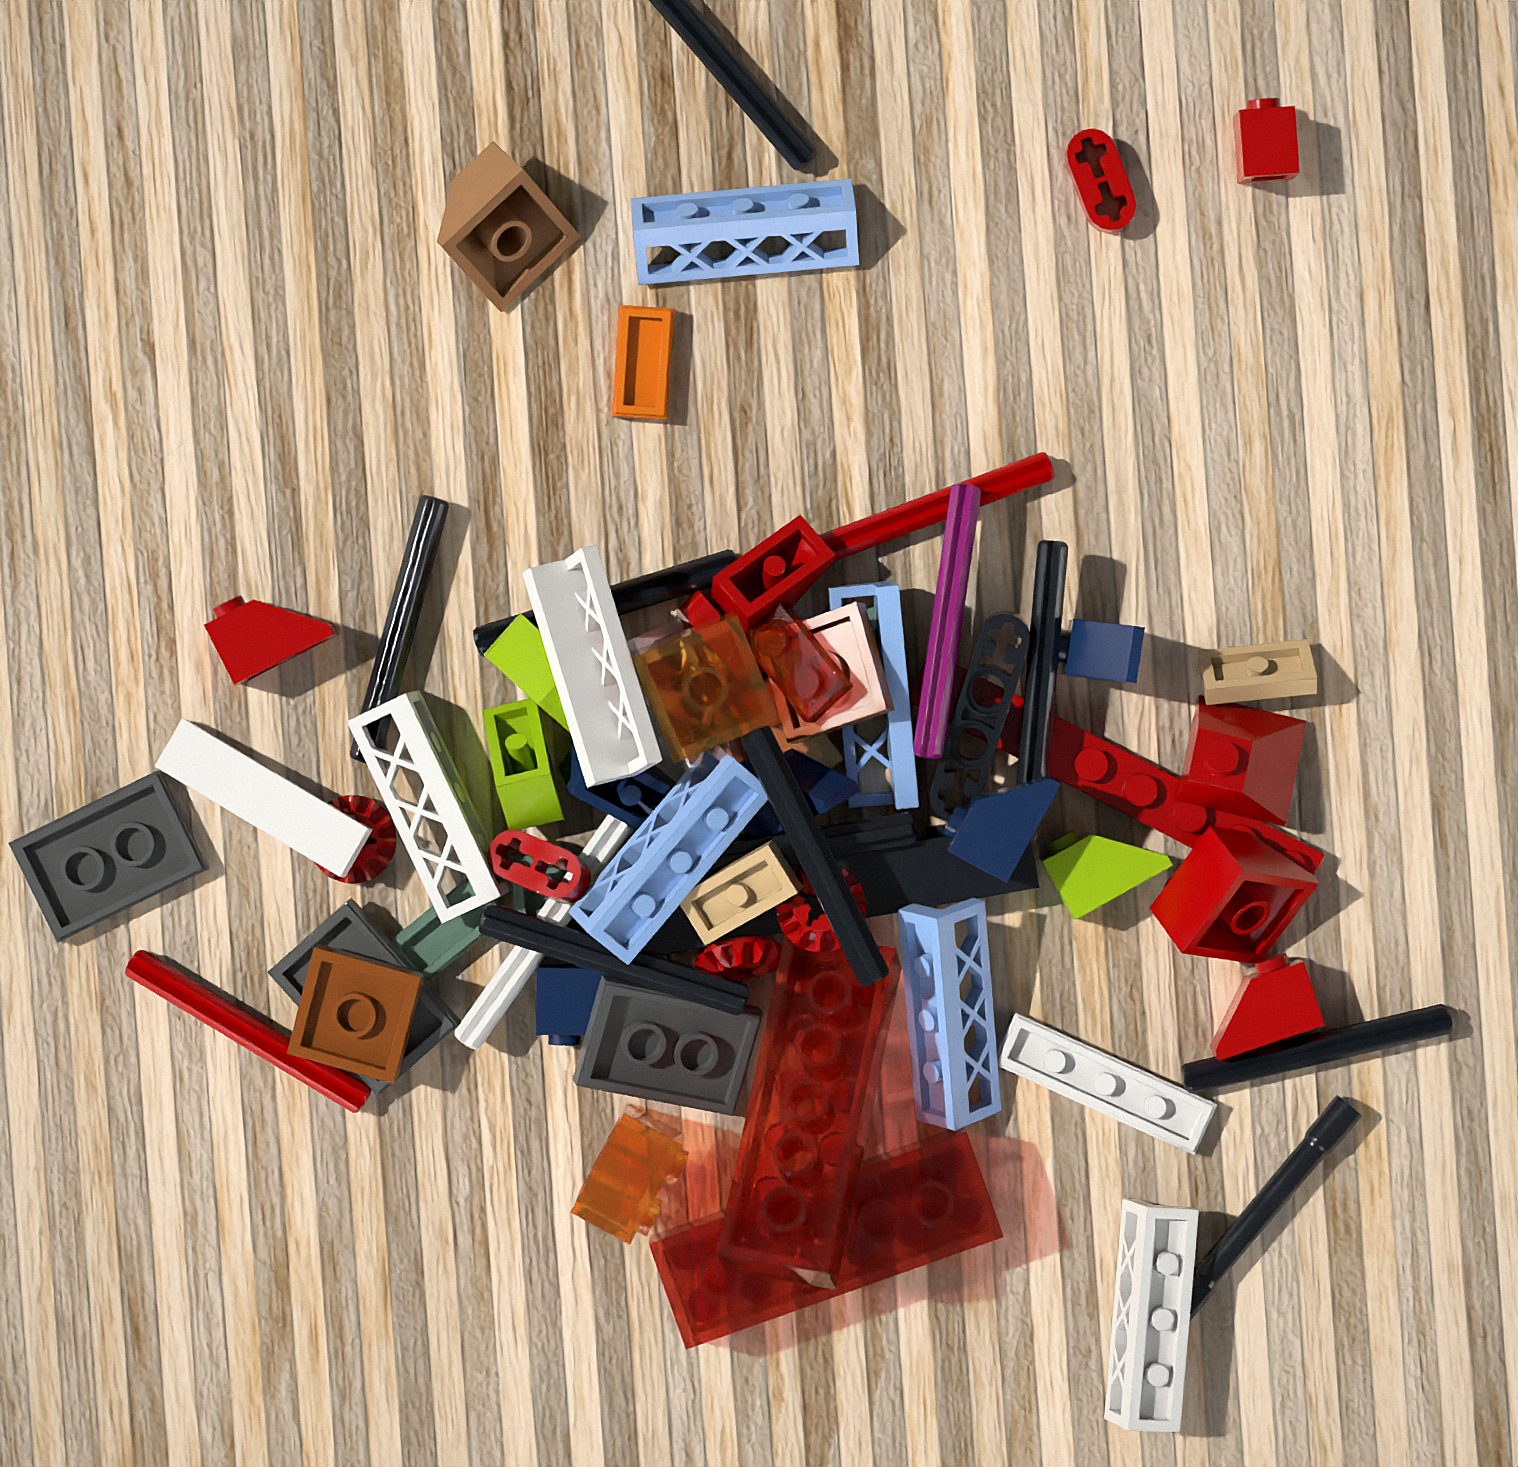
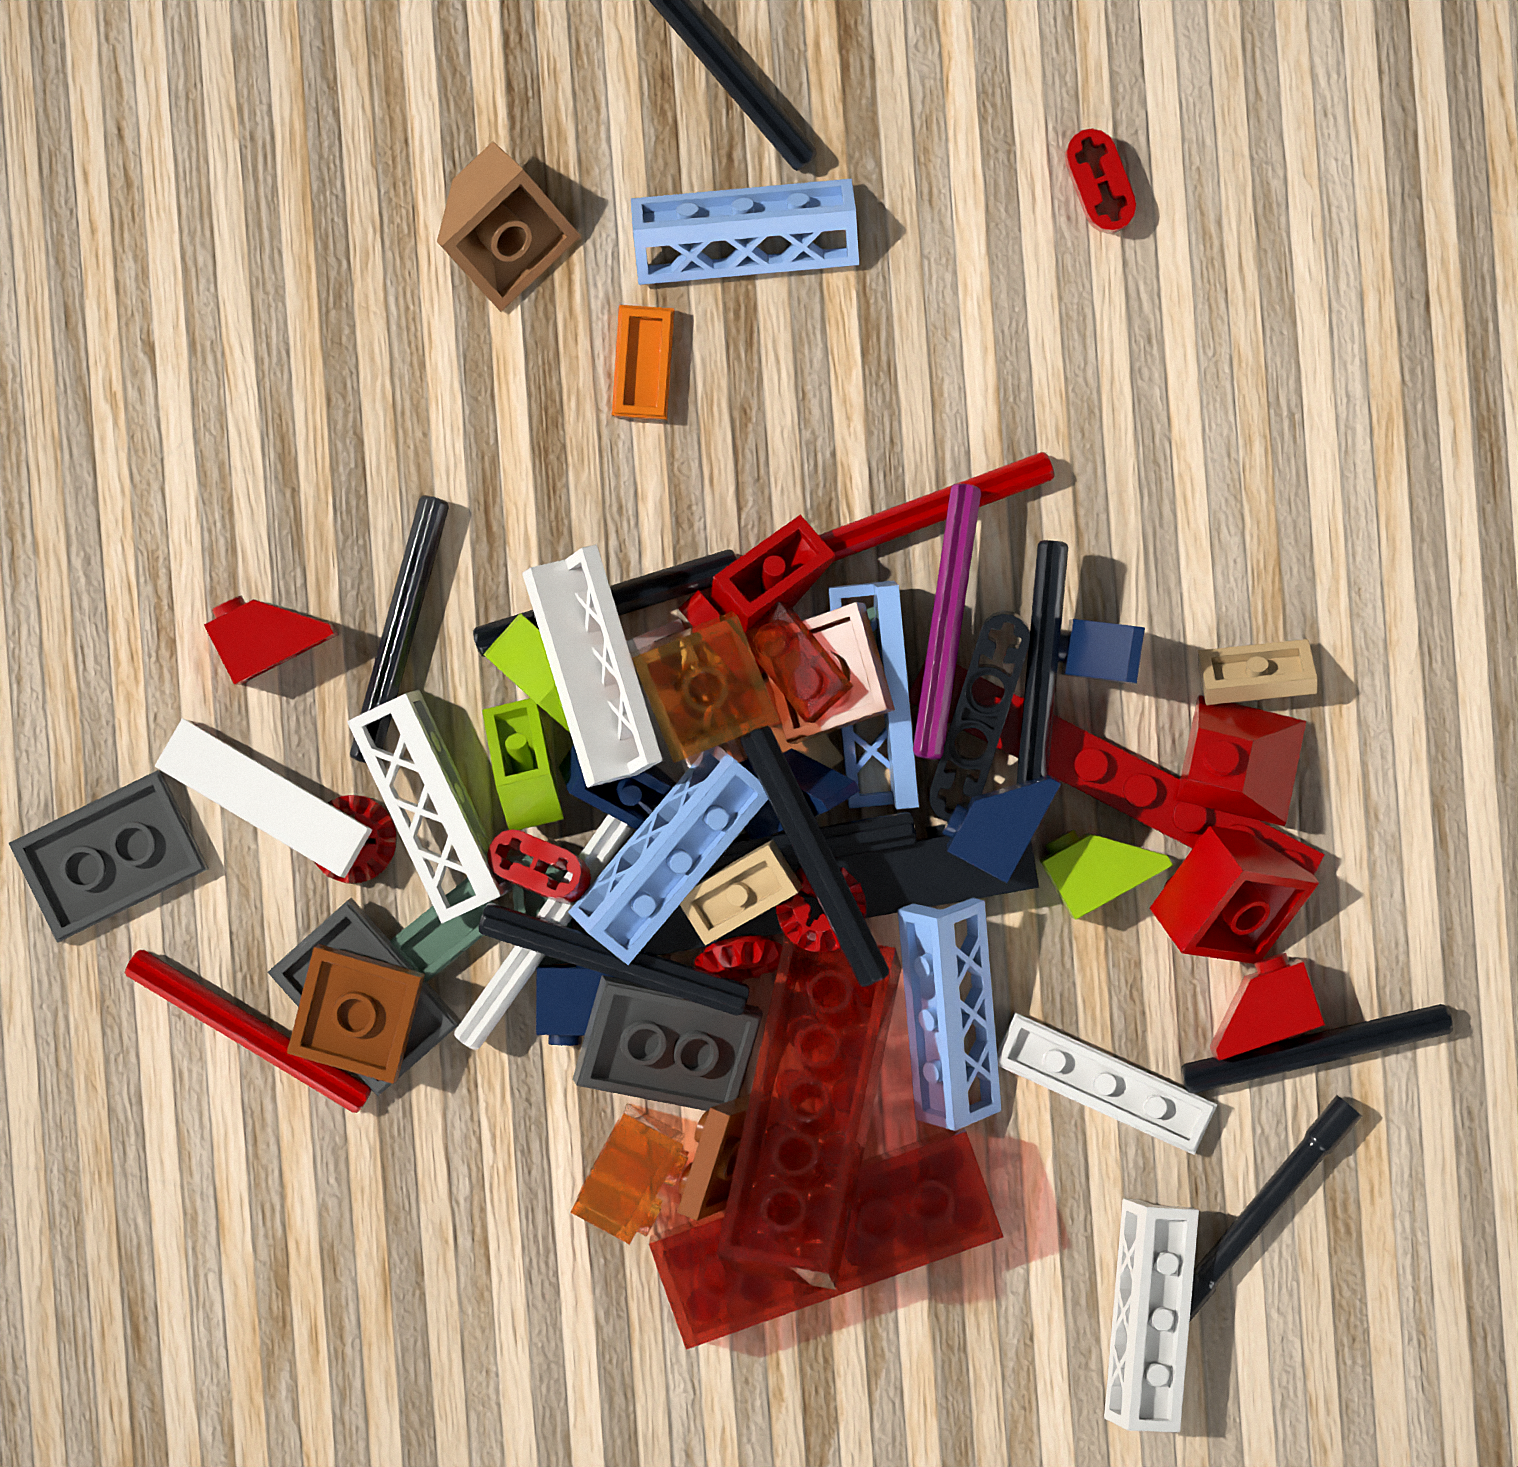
red brick [1233,98,1300,184] -> none
none -> dark orange plate [677,1093,772,1221]

